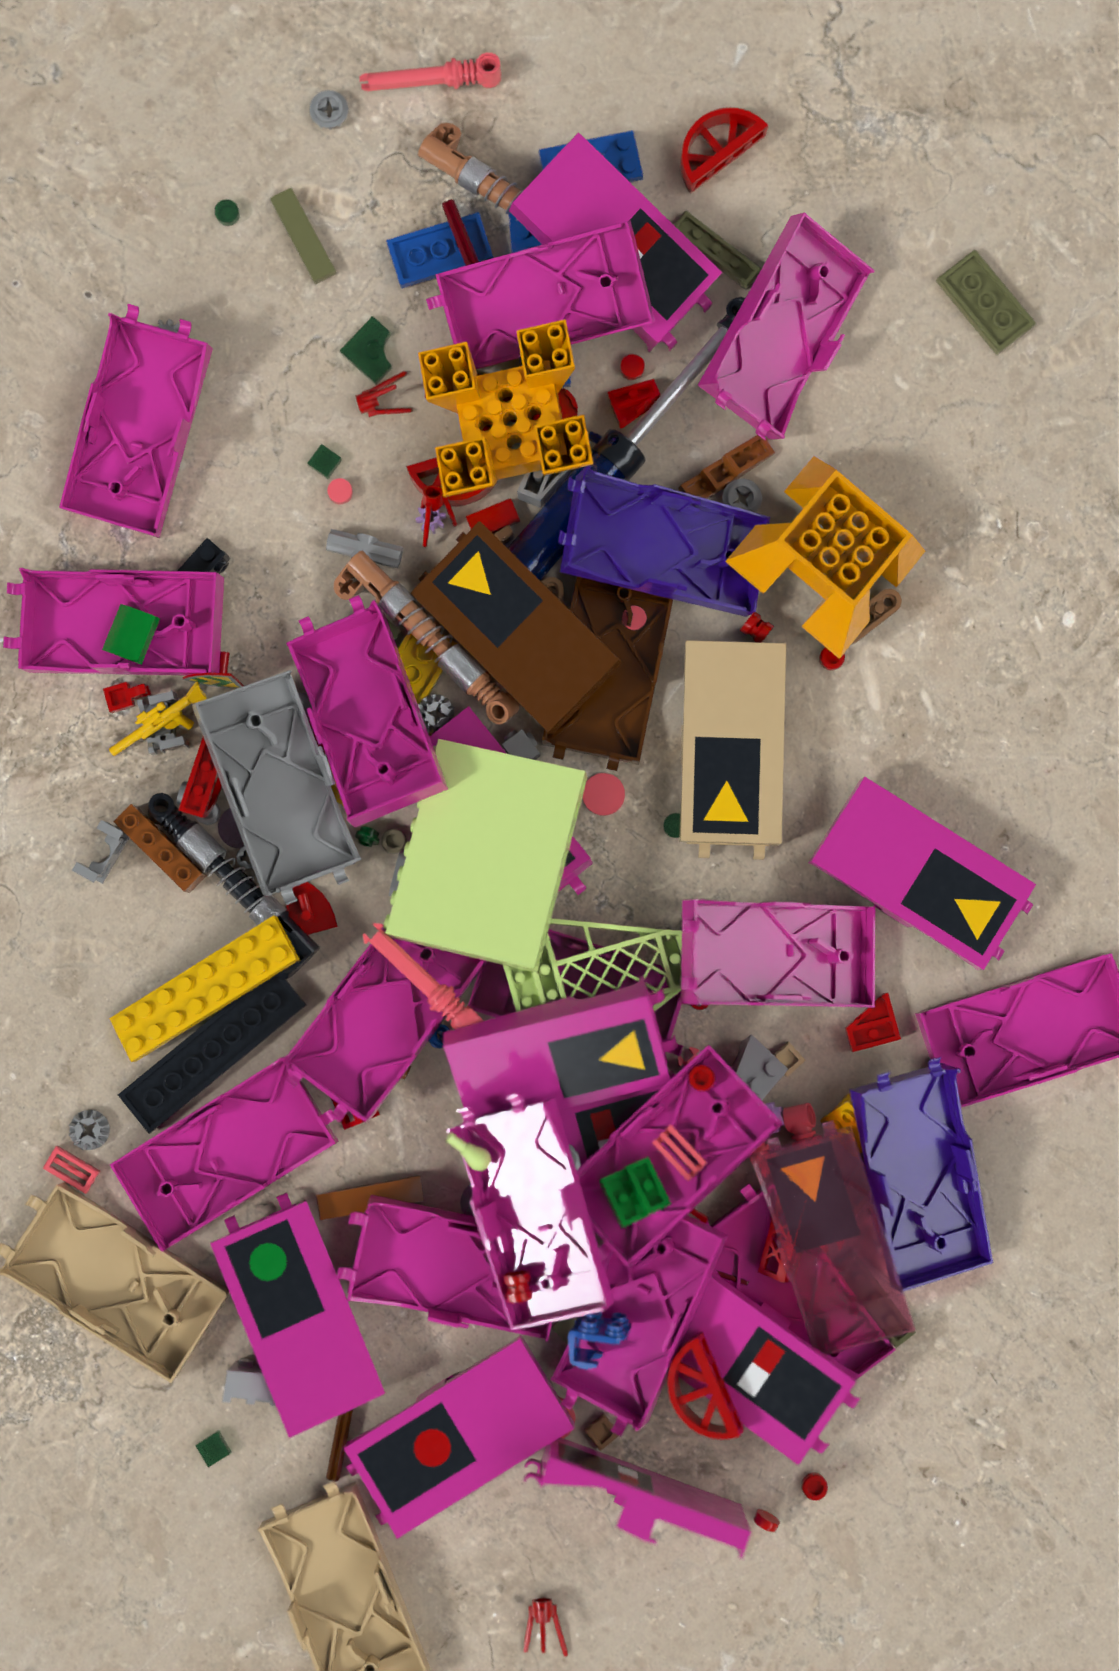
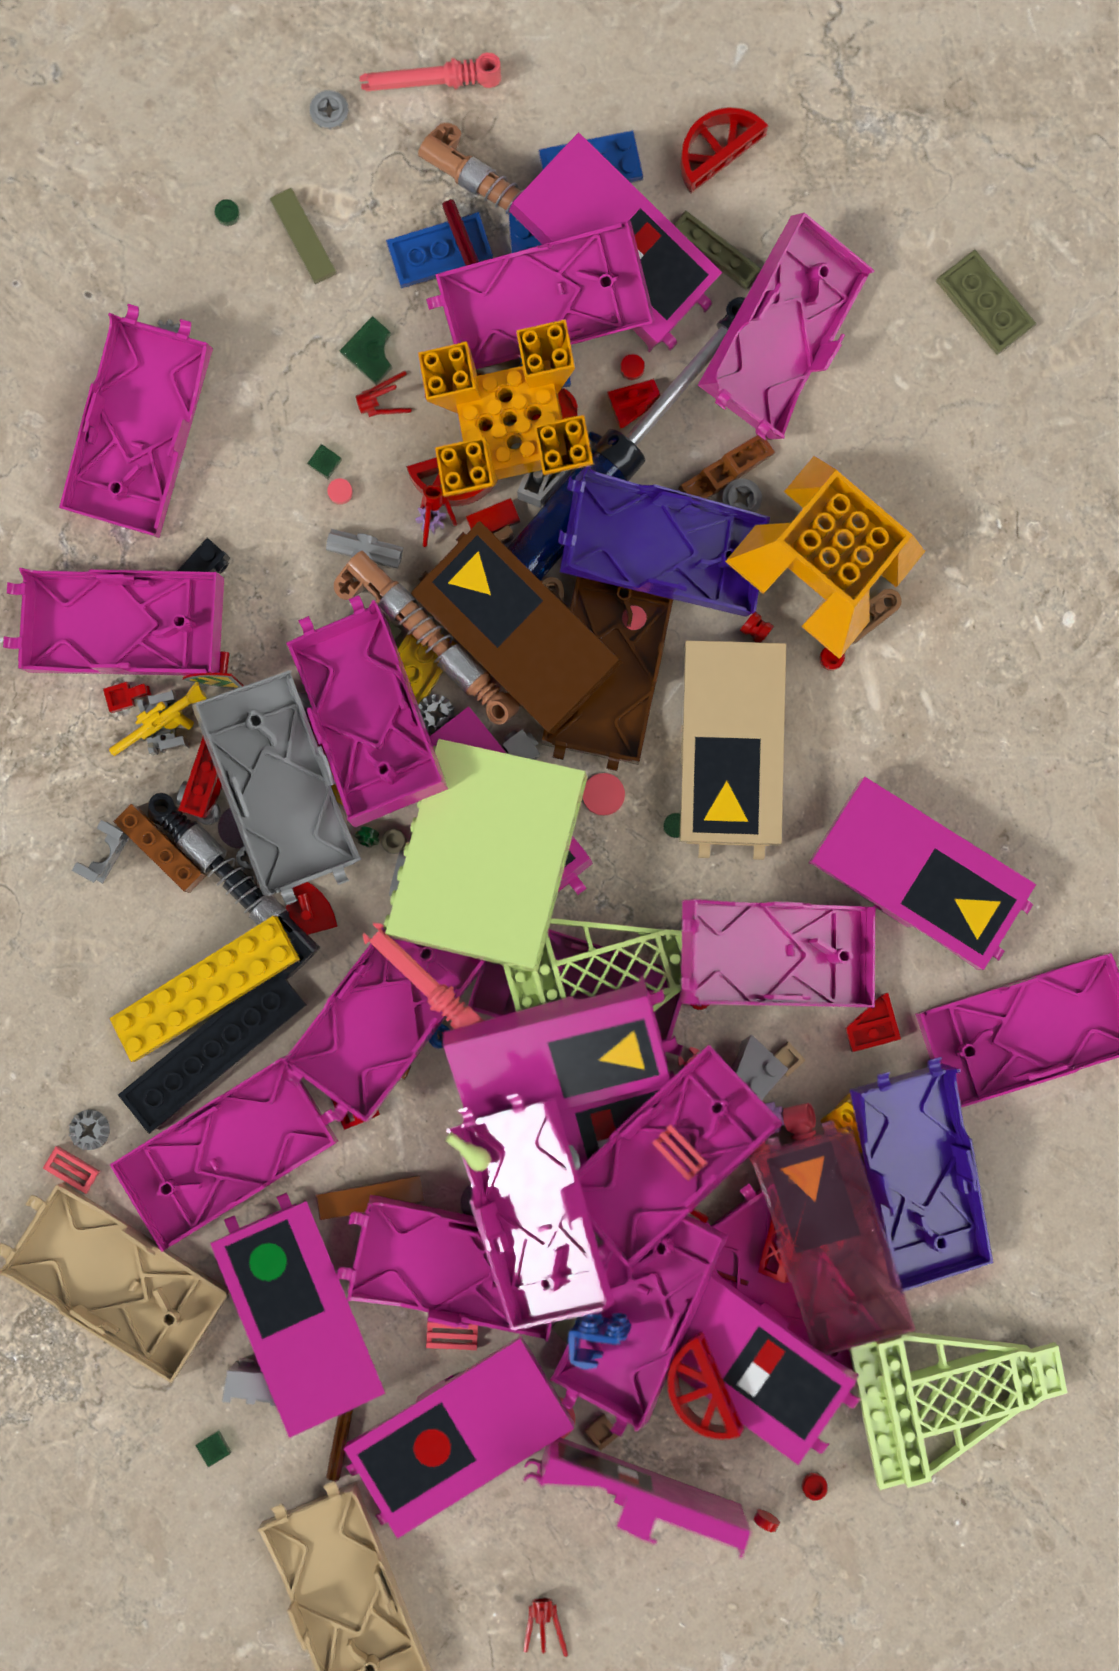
green slope [102,604,160,665] -> none
red wheel [503,1270,533,1303] -> none
green slope [599,1157,671,1229] -> none
red tile [689,1065,716,1092] -> none
none -> coral tile [426,1321,478,1350]
none -> yellowish green wing [848,1330,1067,1490]

